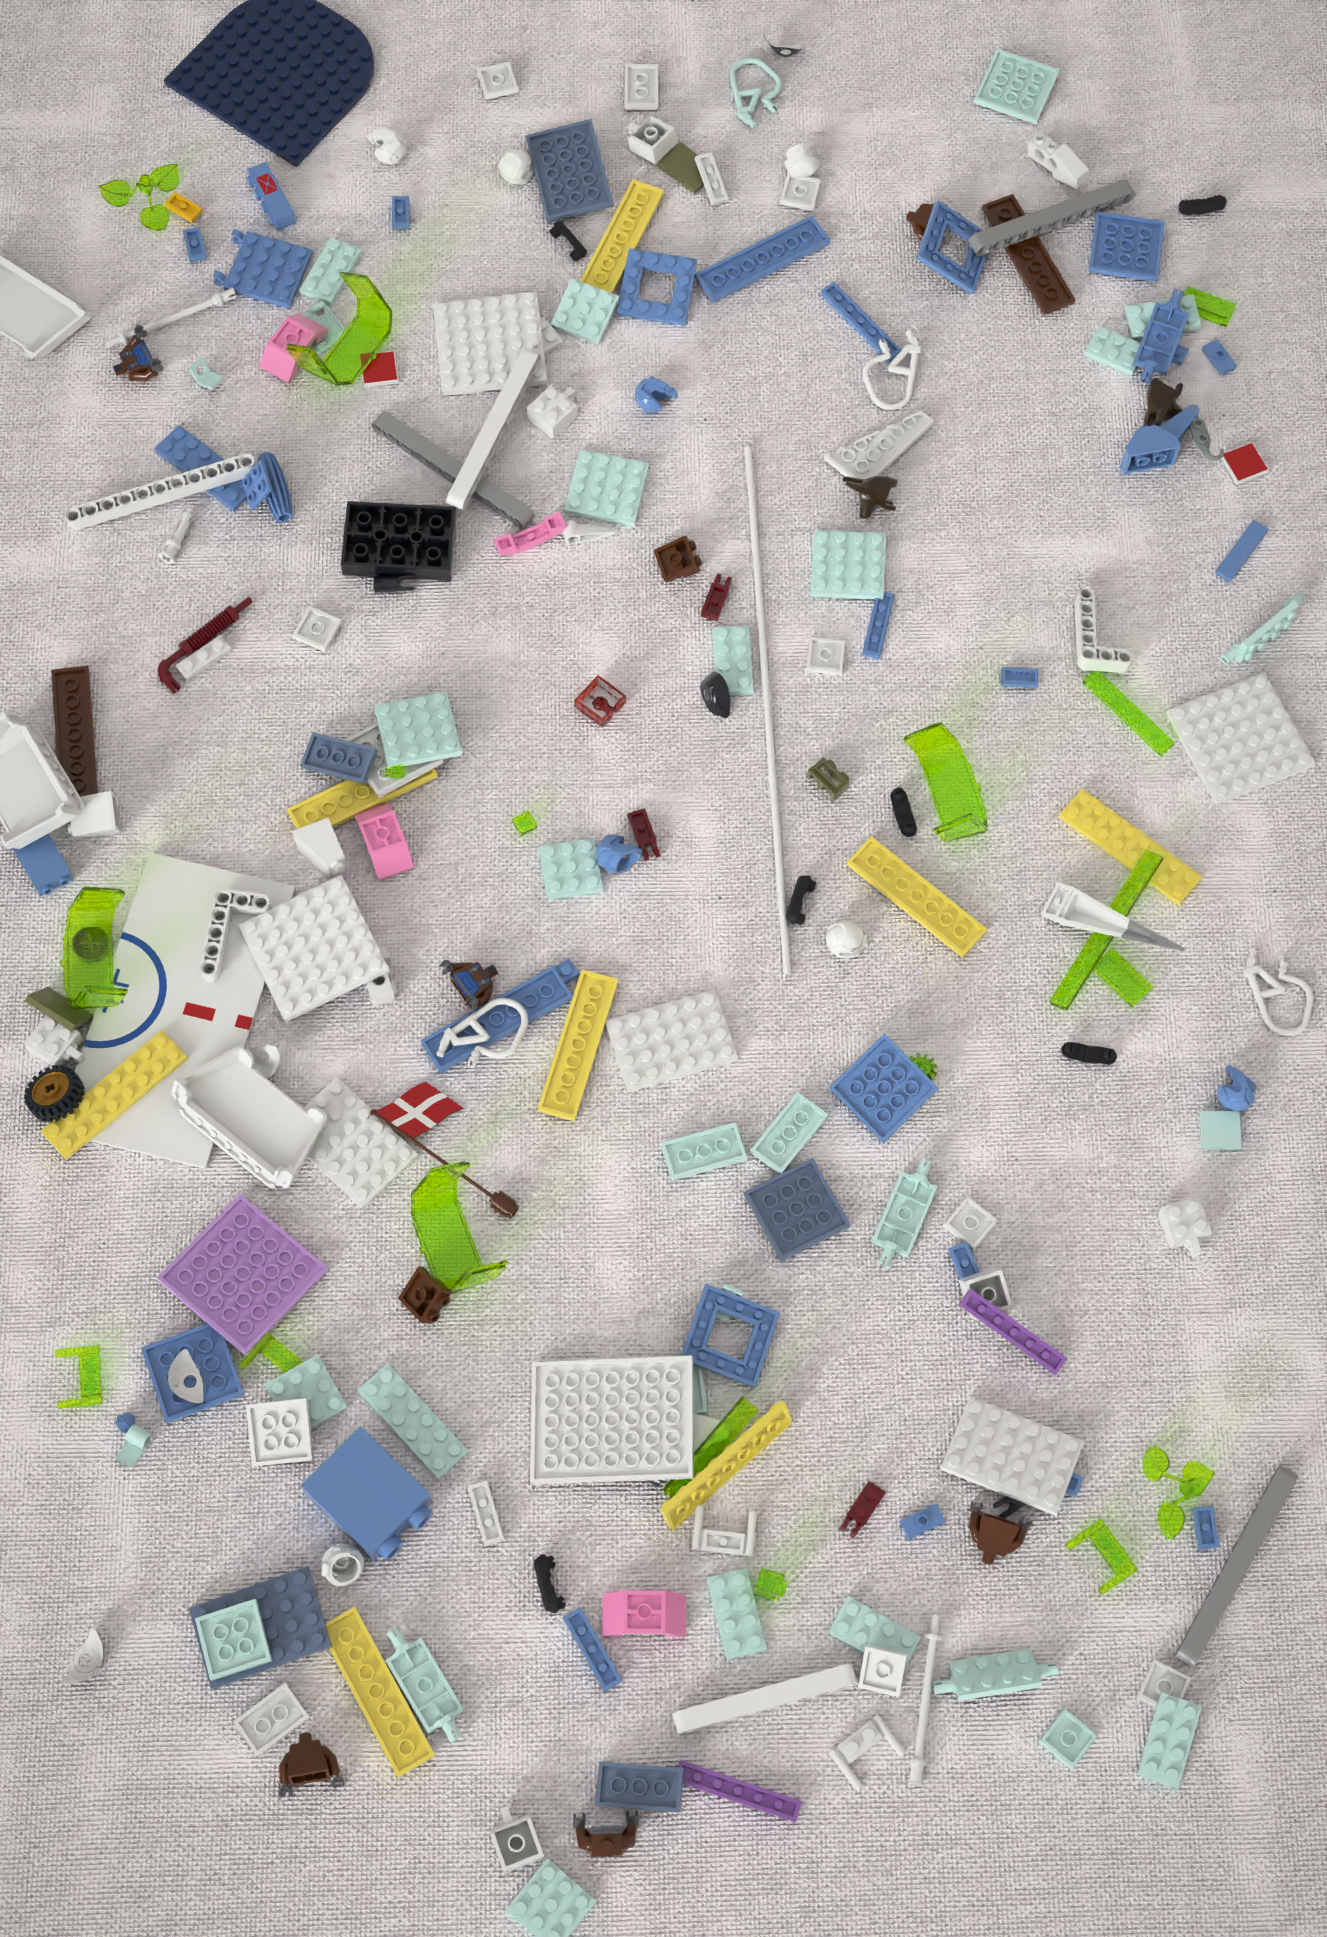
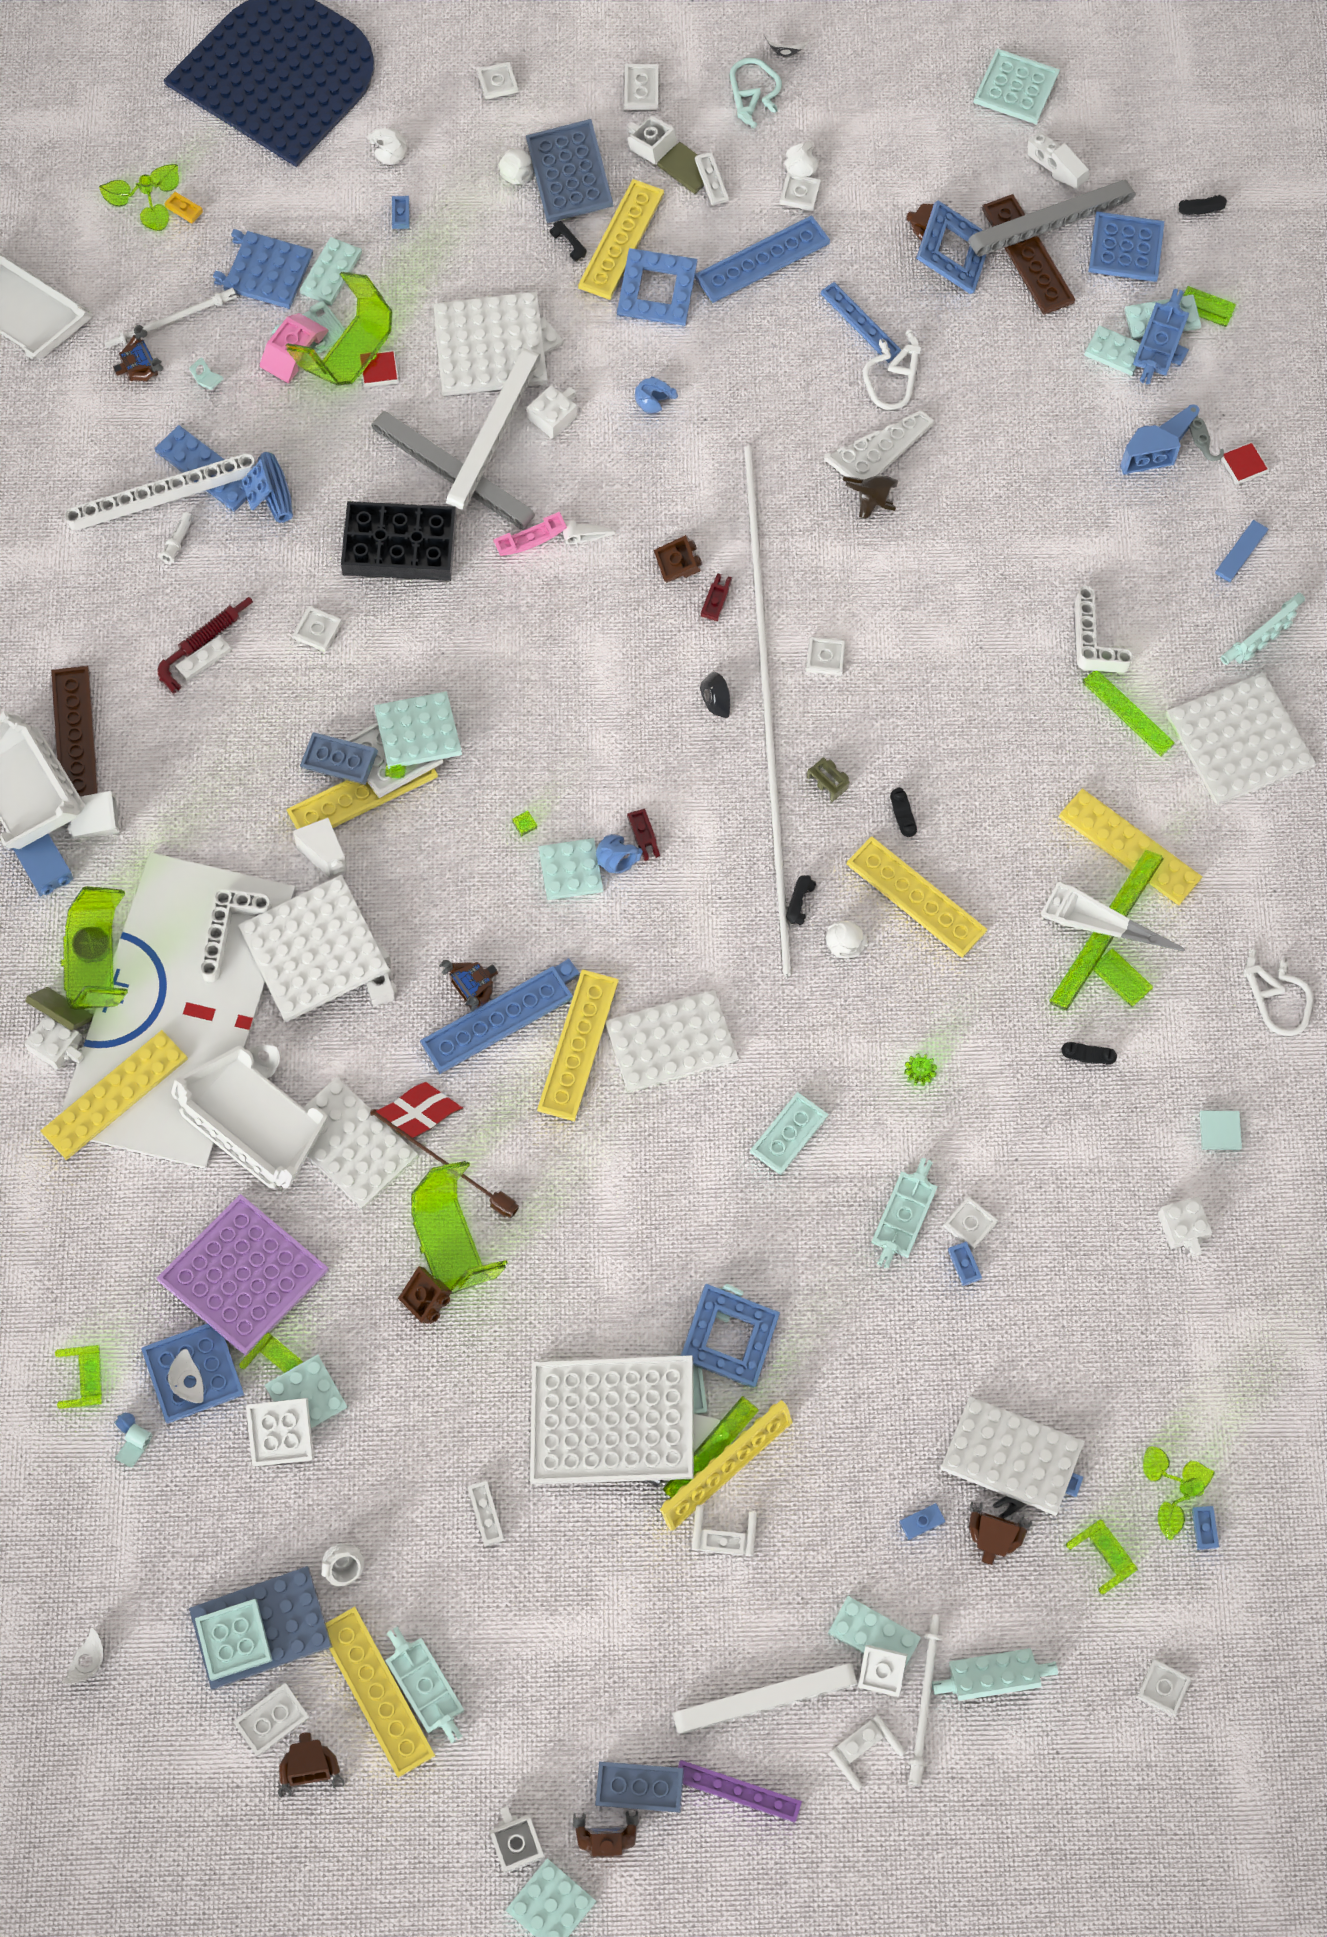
black wheel [24,1065,85,1122] -> none
medium blue plate [183,227,207,262] -> none
medium blue brick [246,162,296,231] -> none
medium blue brick [301,1426,433,1562] -> none
bright pink slope [354,803,414,880] -> none
light aqua plate [357,1363,469,1480] -> none
black piece [374,575,416,593] -> none
white piece [436,998,528,1068] -> none
black piece [534,1554,566,1613] -> none
light aqua plate [551,278,620,345] -> none
medium blue plate [563,1607,622,1692] -> none
light aqua plate [564,449,649,527] -> none
clear red piece [574,675,626,728] -> none
bright pink slope [602,1590,686,1637] -> none
light aqua plate [661,1122,747,1181] -> none
light aqua plate [706,1568,767,1661] -> none
light aqua plate [712,626,754,695] -> none
sand blue plate [743,1158,851,1262] -> none
clear neon green brick [754,1568,788,1602] -> none
light aqua plate [811,530,886,600] -> none
medium blue plate [829,1033,939,1144] -> none
dark red hinge [839,1481,886,1539] -> none
medium blue tile [862,592,895,659] -> none
clear neon green piece [903,722,988,842] -> none
white hinge [958,1267,1012,1320] -> none
medium lavender plate [958,1288,1067,1375] -> none
medium blue plate [1001,667,1038,688] -> none
light aqua tile [1038,1708,1098,1769] -> none
light aqua plate [1136,1692,1202,1789] -> none
dark brown piece [1144,378,1183,426] -> none
light grey beam [1175,1465,1298,1667] -> none
medium blue plate [1202,339,1237,376] -> none
medium blue helmet [1217,1065,1257,1111] -> none

